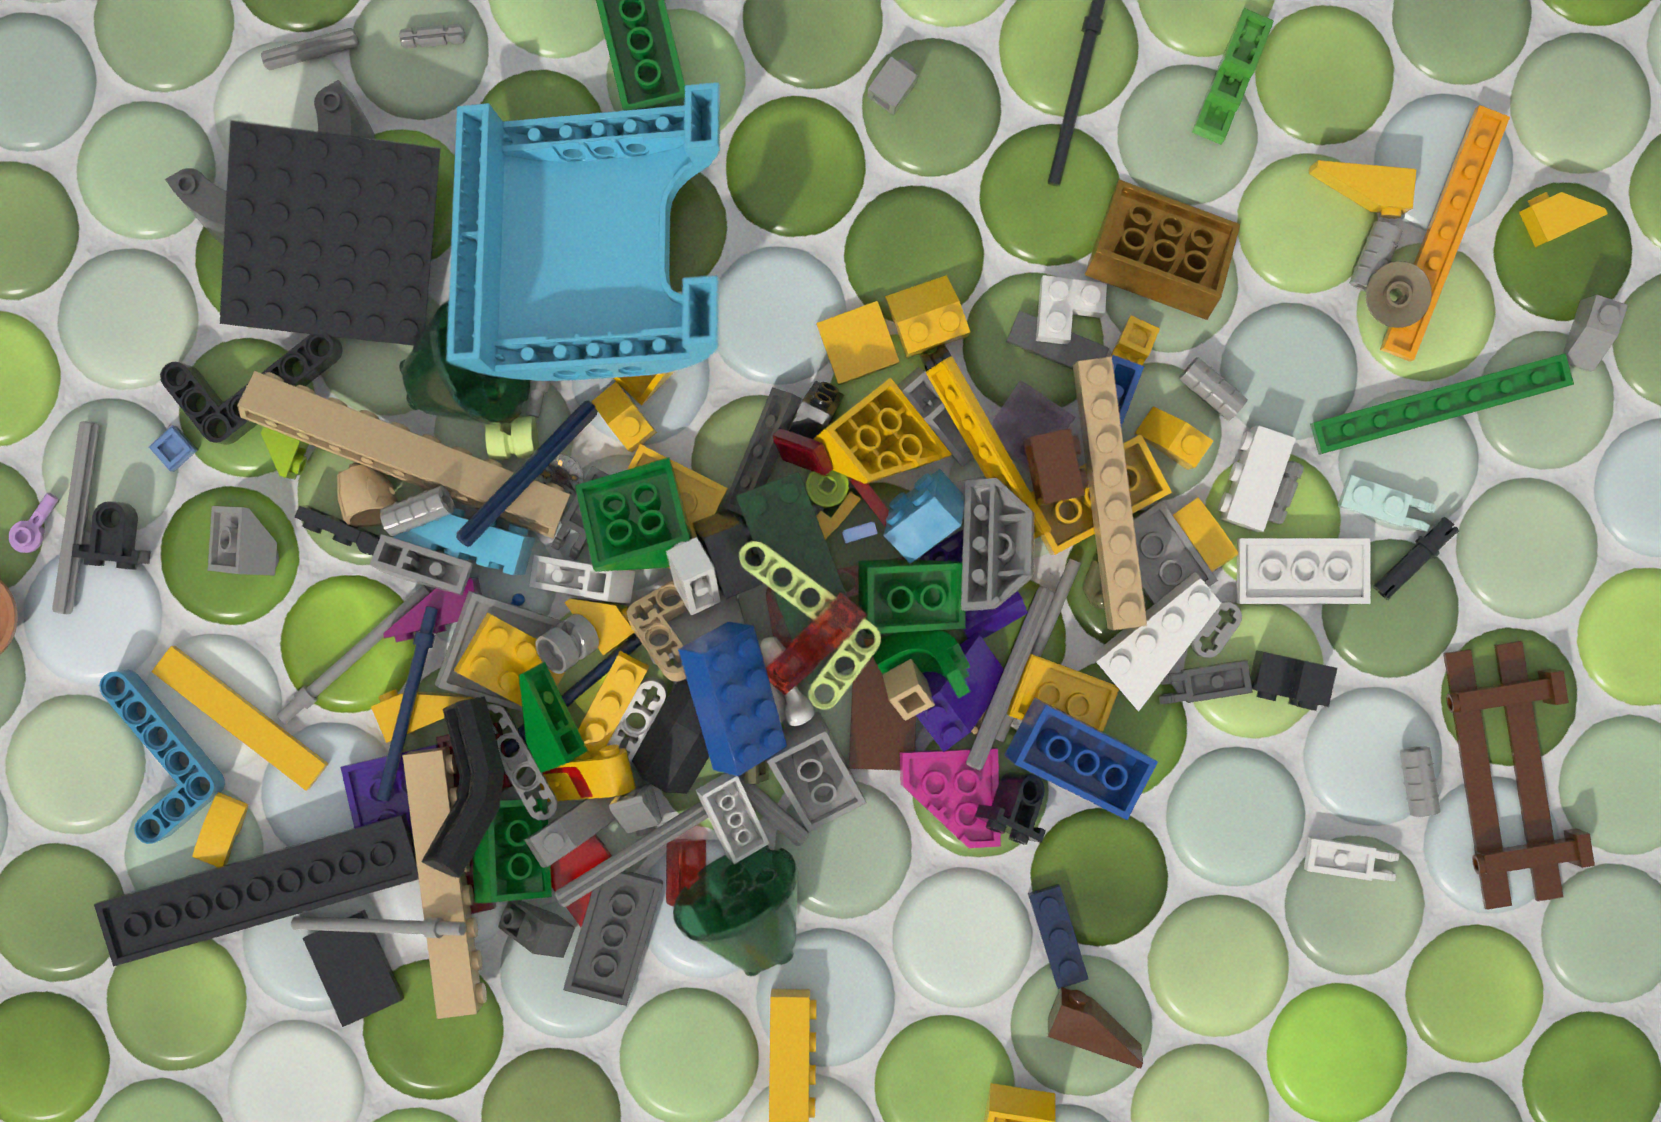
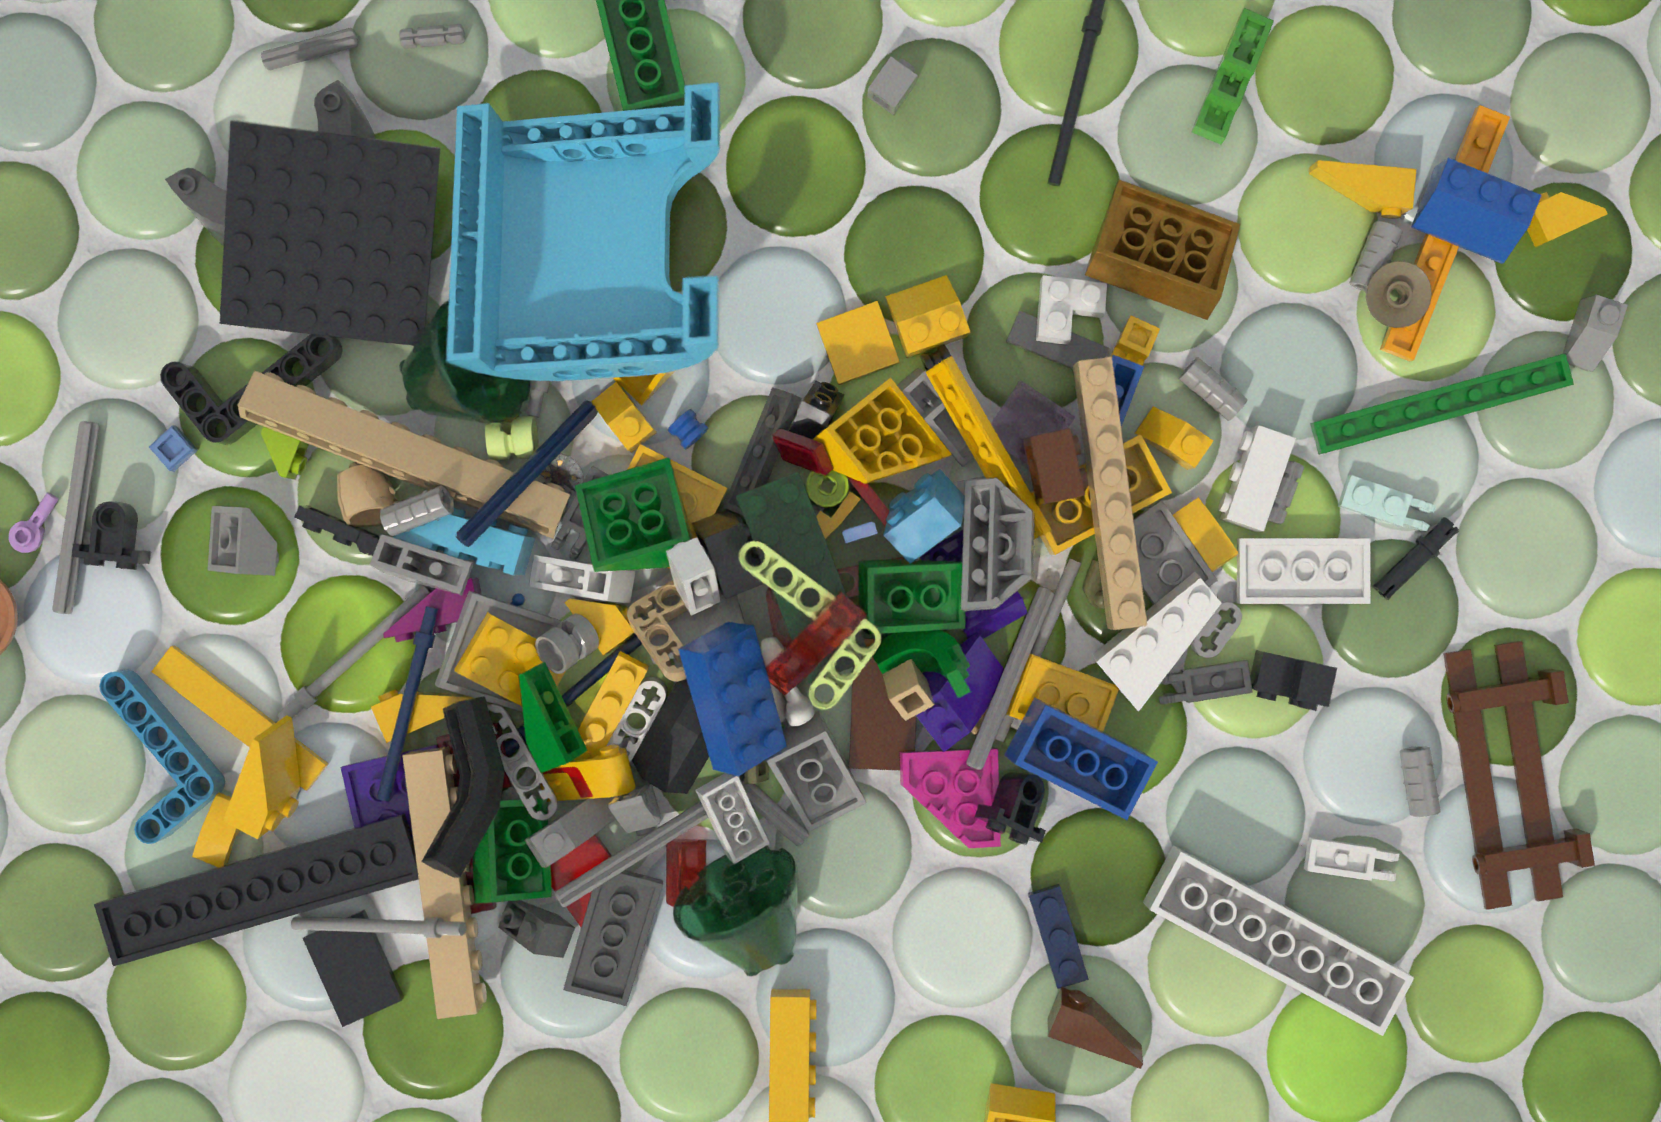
none -> yellow slope [223,715,301,839]
none -> blue wheel [667,409,709,450]
none -> white brick [1143,845,1414,1036]
none -> blue slope [1411,158,1541,264]

